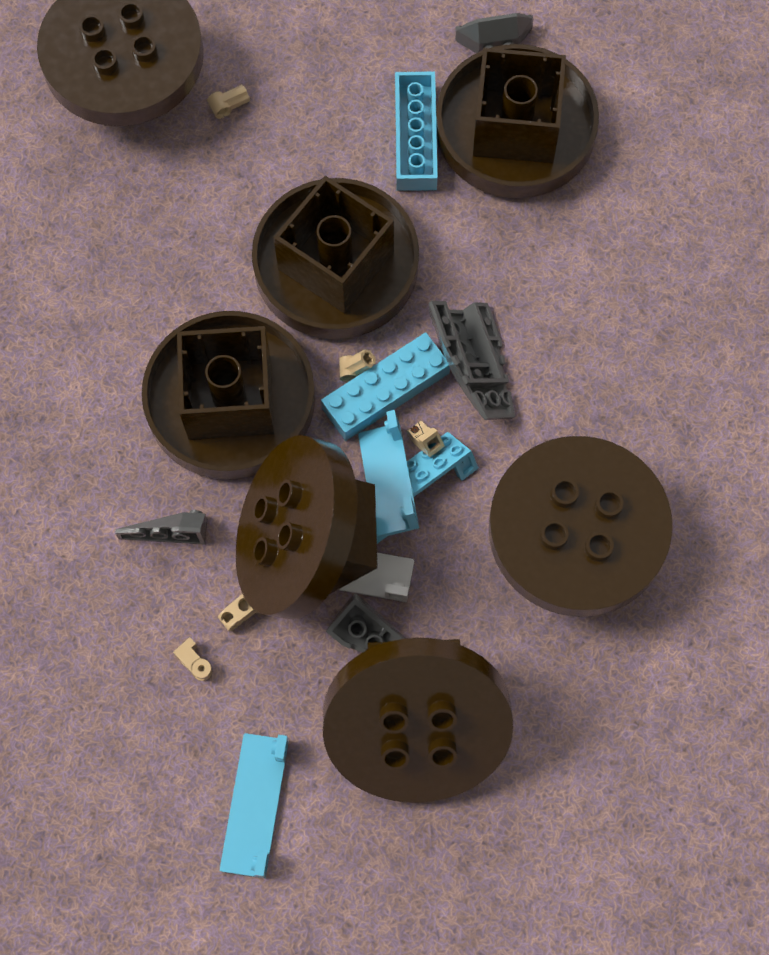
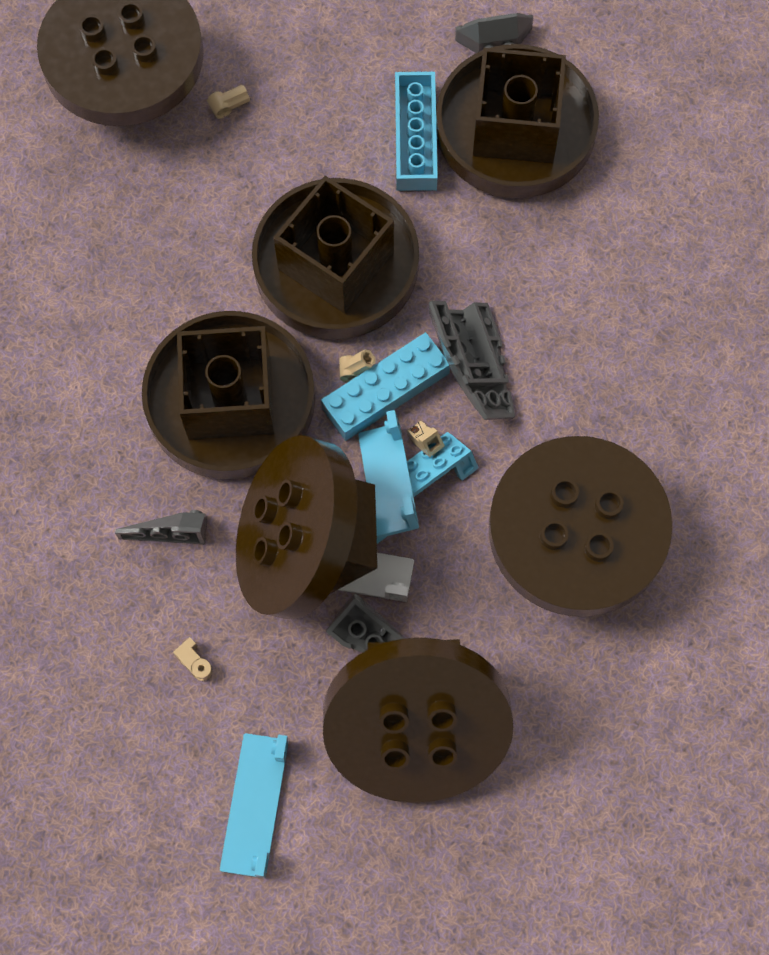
tan leg [218,594,258,632] -> none

